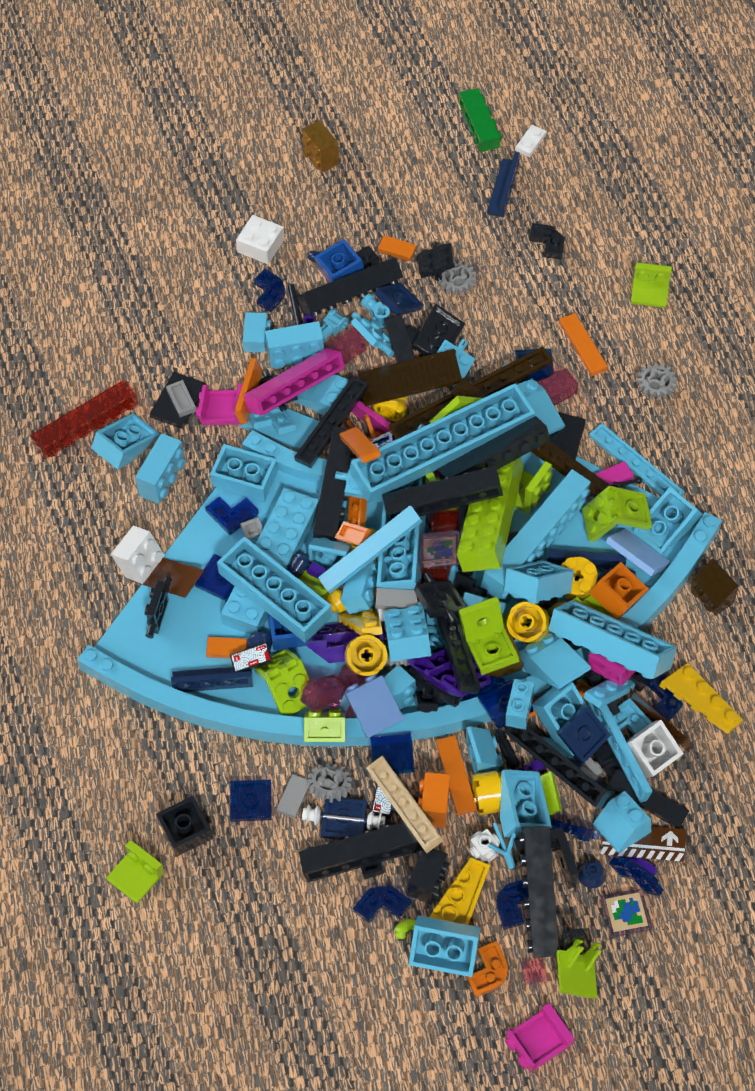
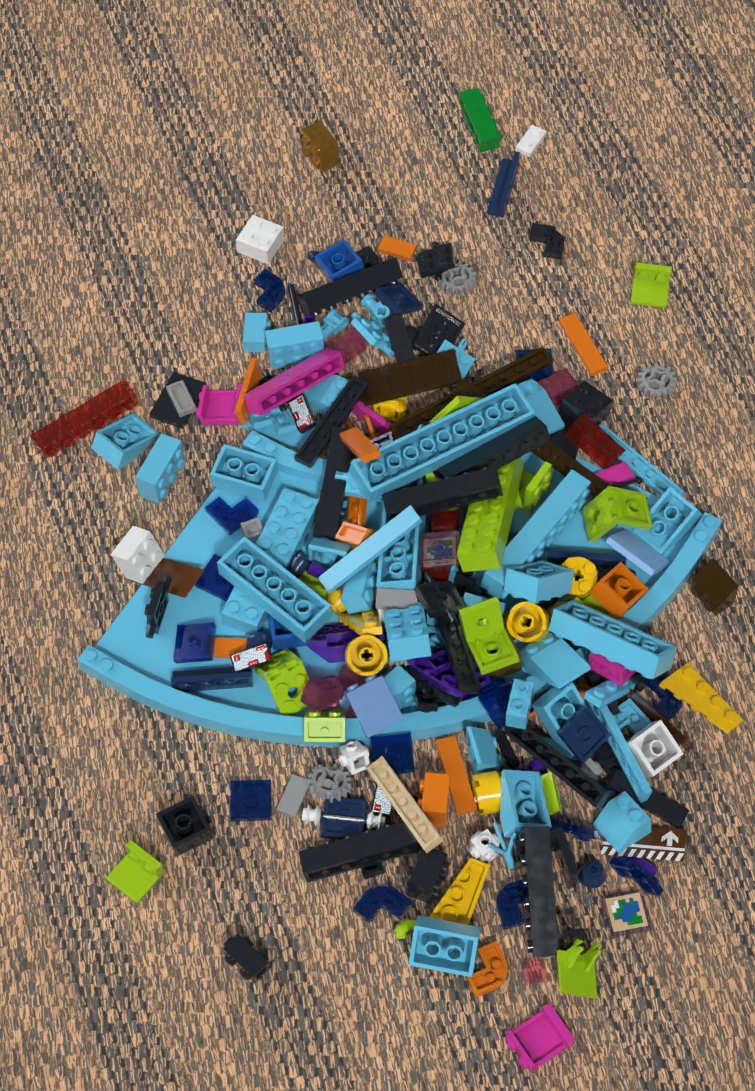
none -> clear blue plate [173,622,217,664]
none -> black brick [223,934,270,983]
none -> tile [288,393,317,434]
none -> white brick [338,740,370,775]
none -> black brick [558,380,614,434]
none -> clear red brick [565,413,626,470]

